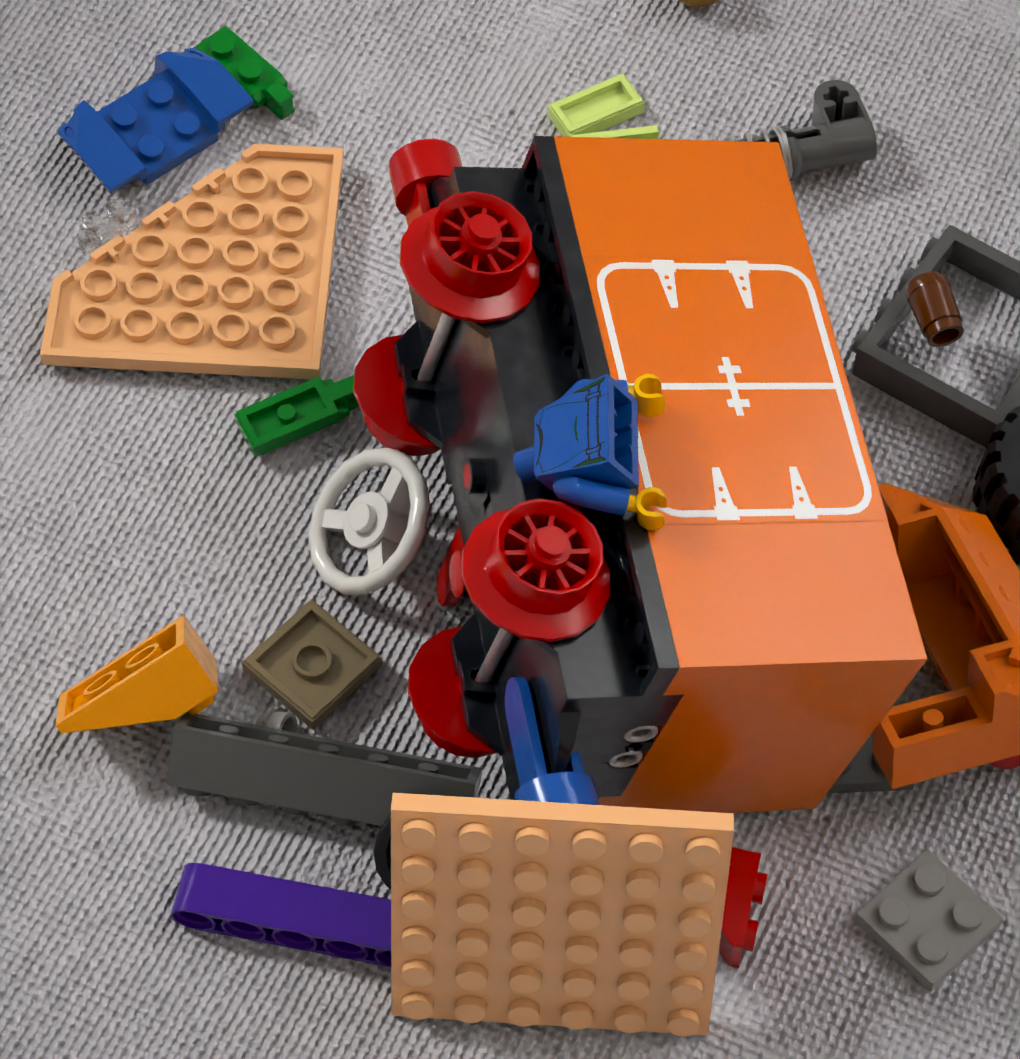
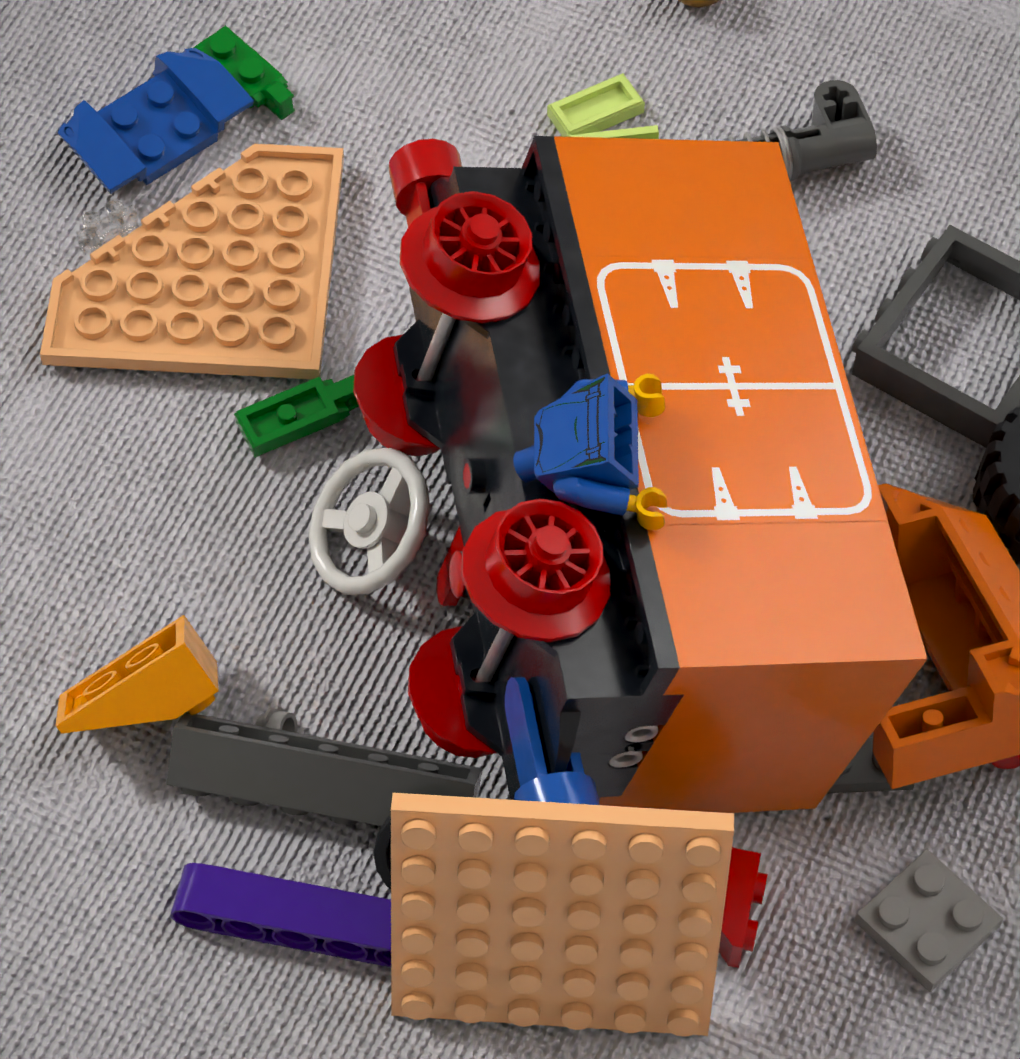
dark tan plate [242,599,383,730] -> none
reddish brown piece [906,271,964,347] -> none

